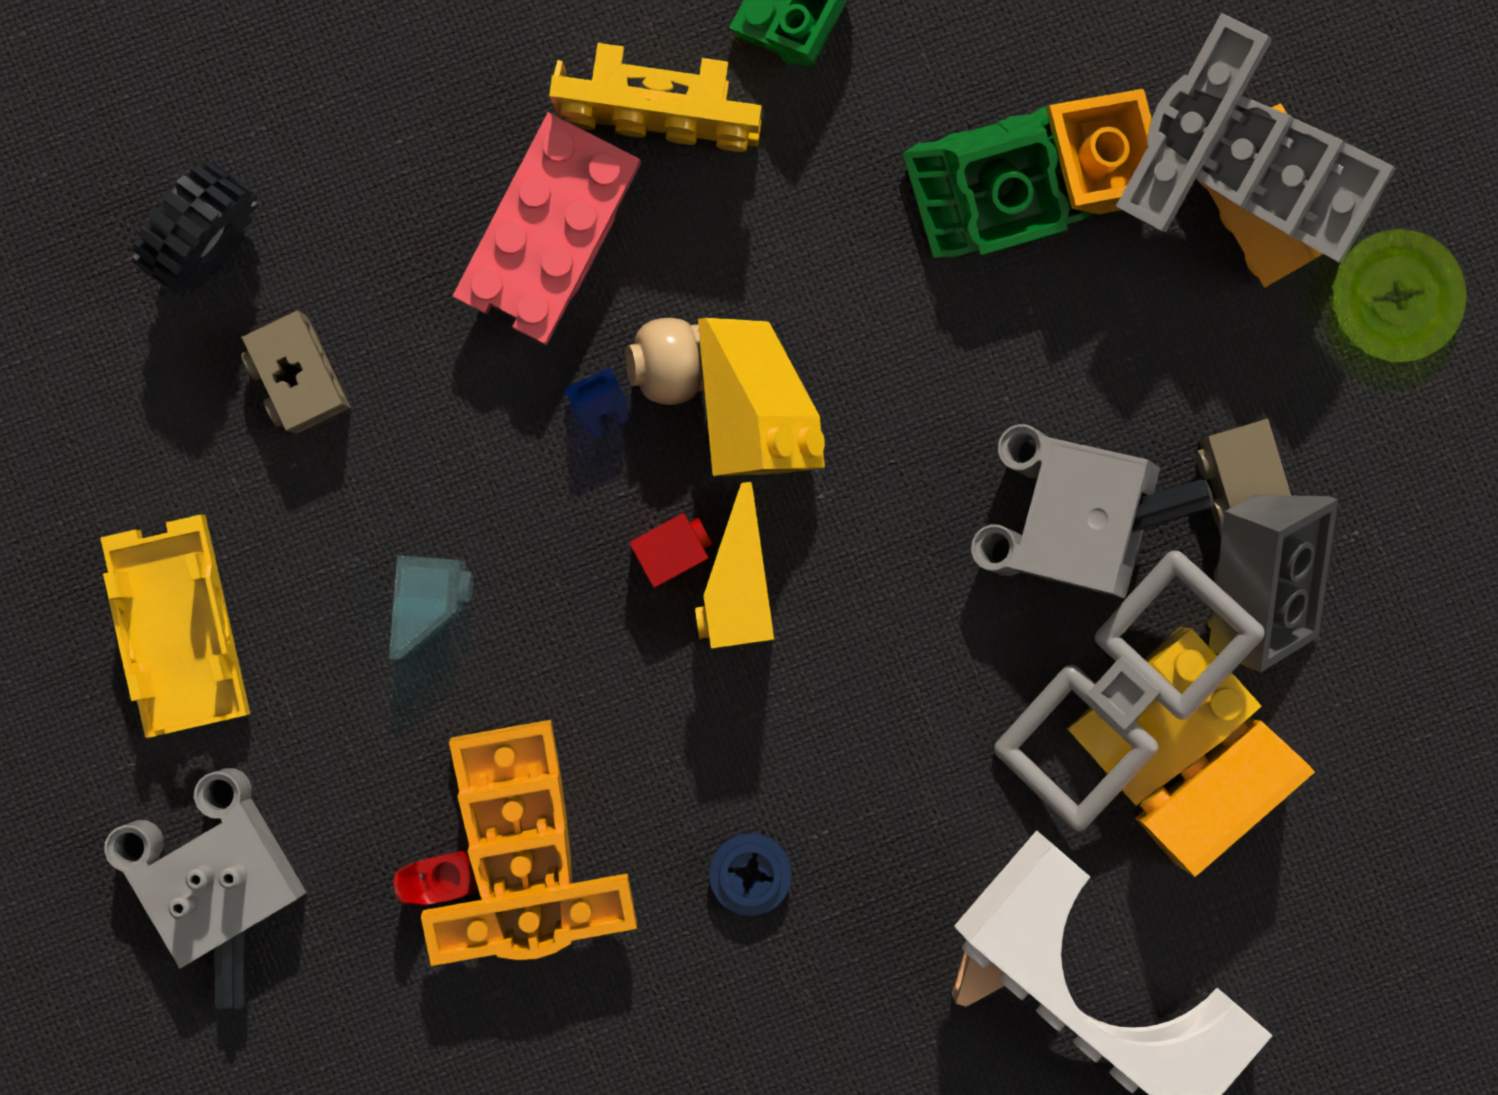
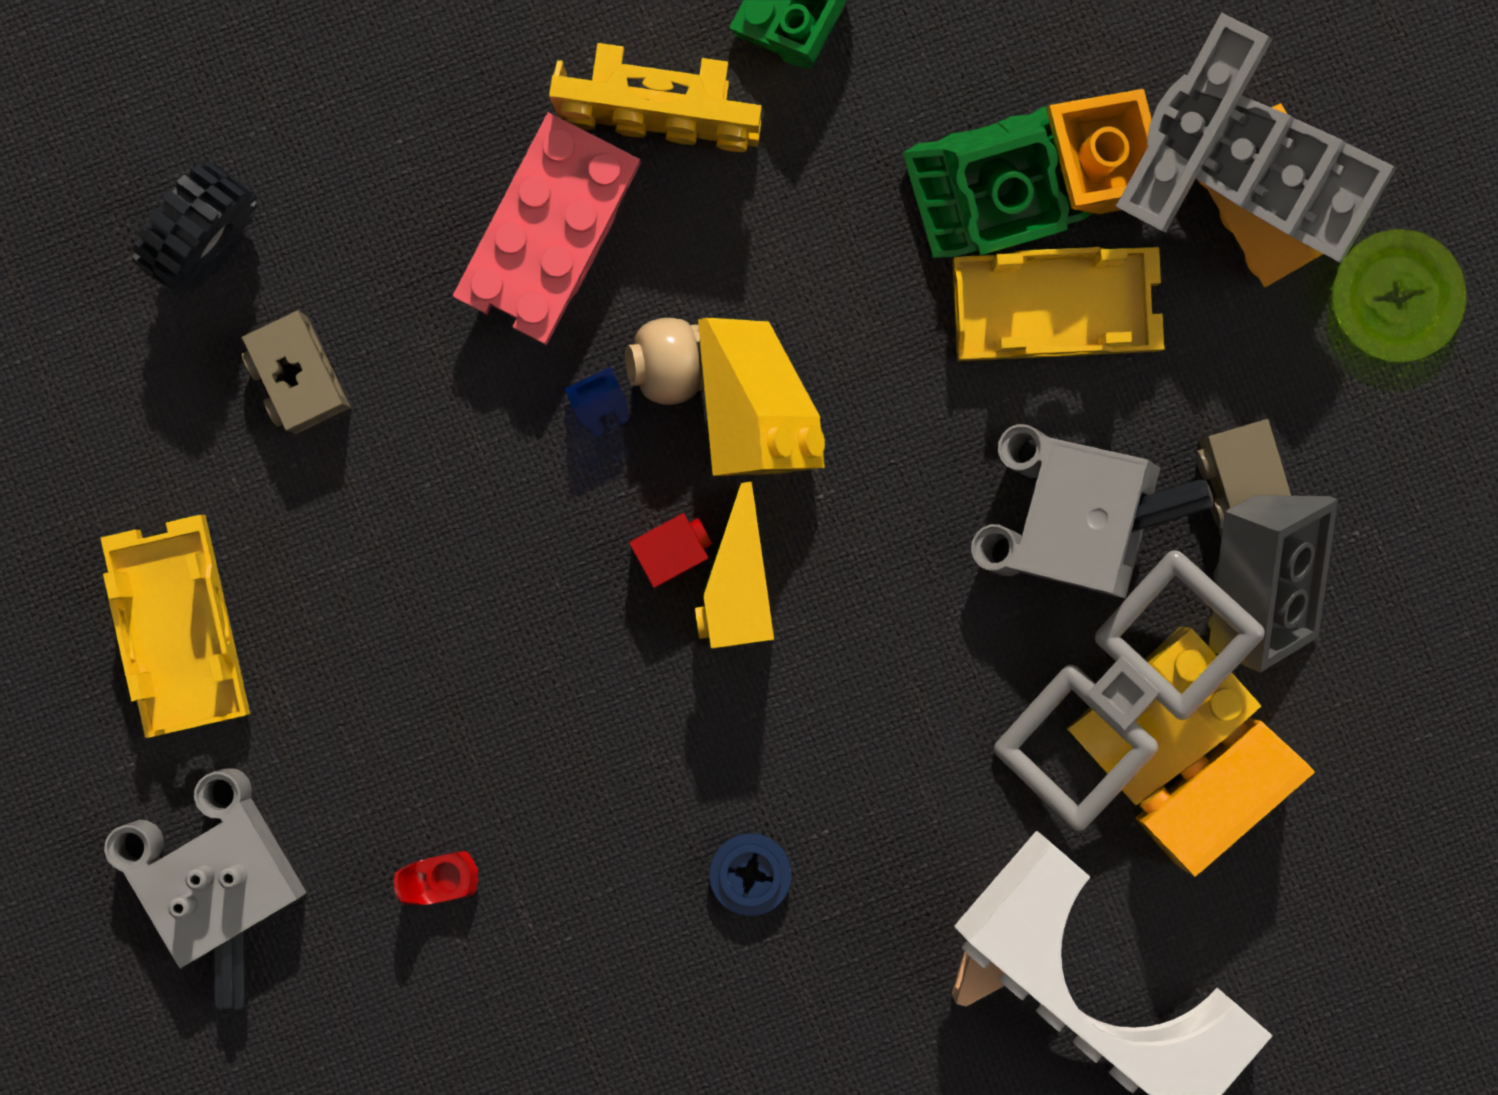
clear light blue slope [389,555,473,660] -> none
light orange slope [421,720,637,966] -> none
none -> yellow piece [952,247,1164,361]

